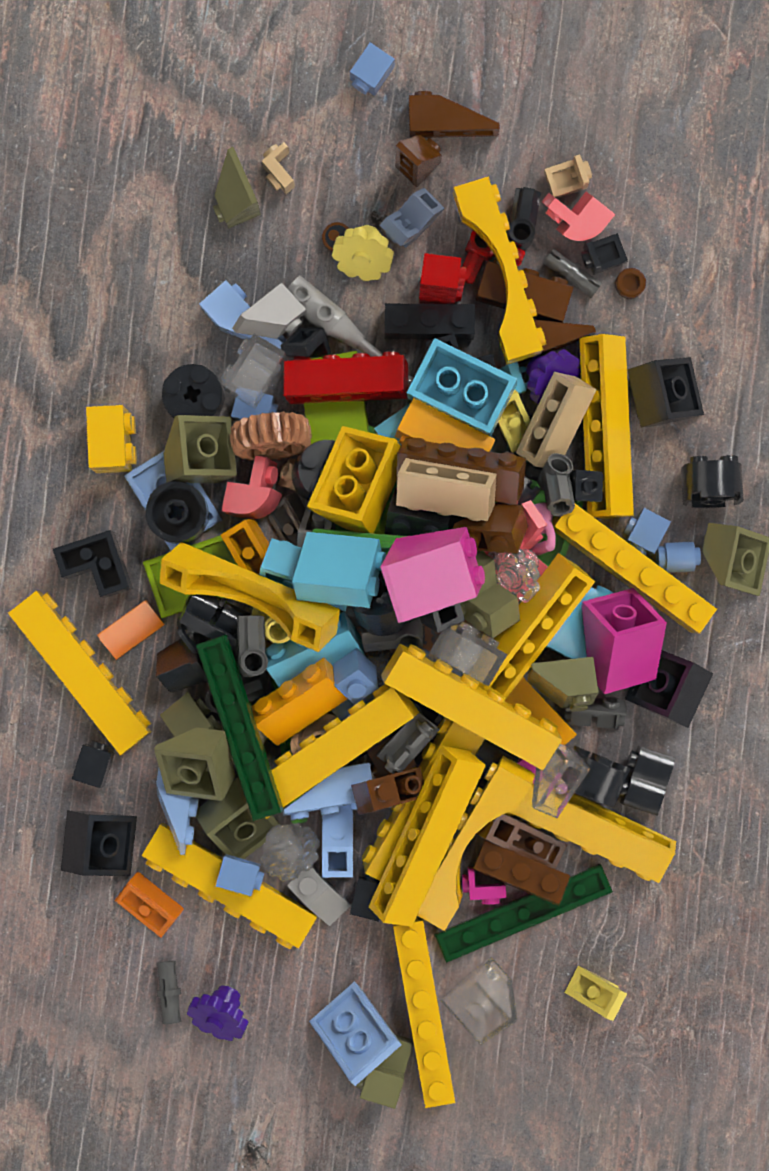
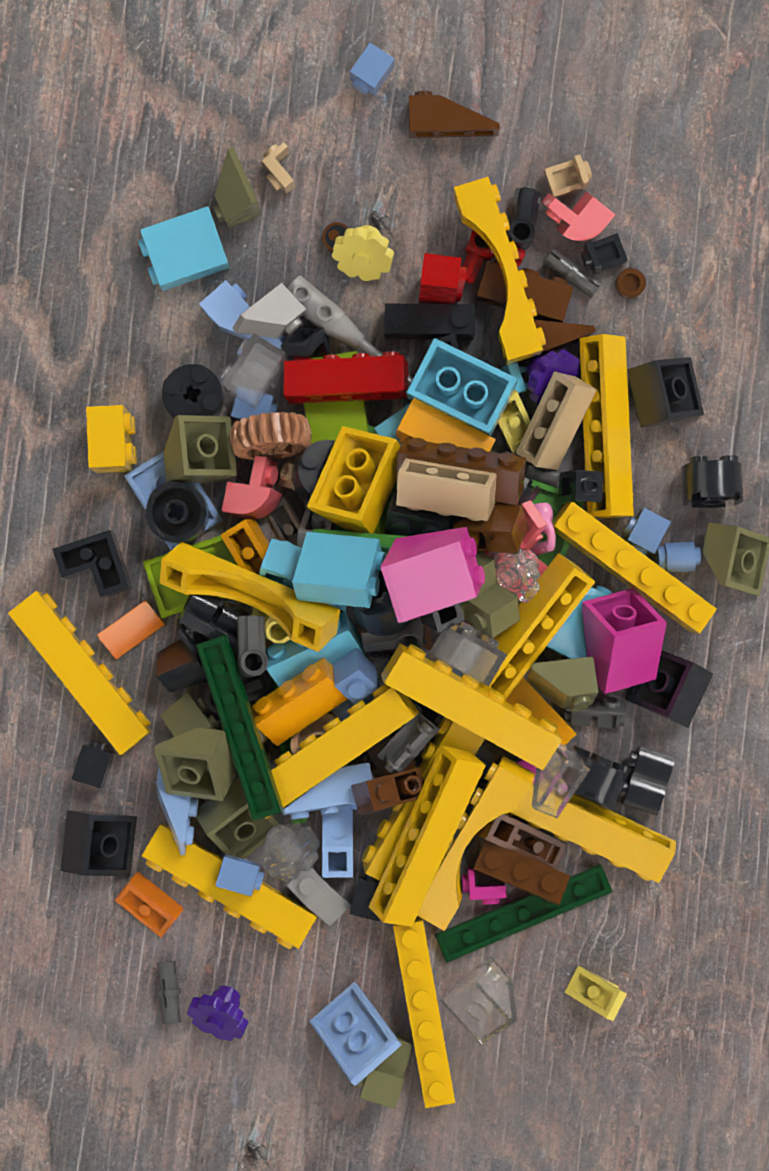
sand blue brick [380,188,445,248] -> none
reddish brown slope [395,135,442,188] -> none
dark grey piece [537,453,575,517] -> none
none -> medium azure brick [138,206,230,291]

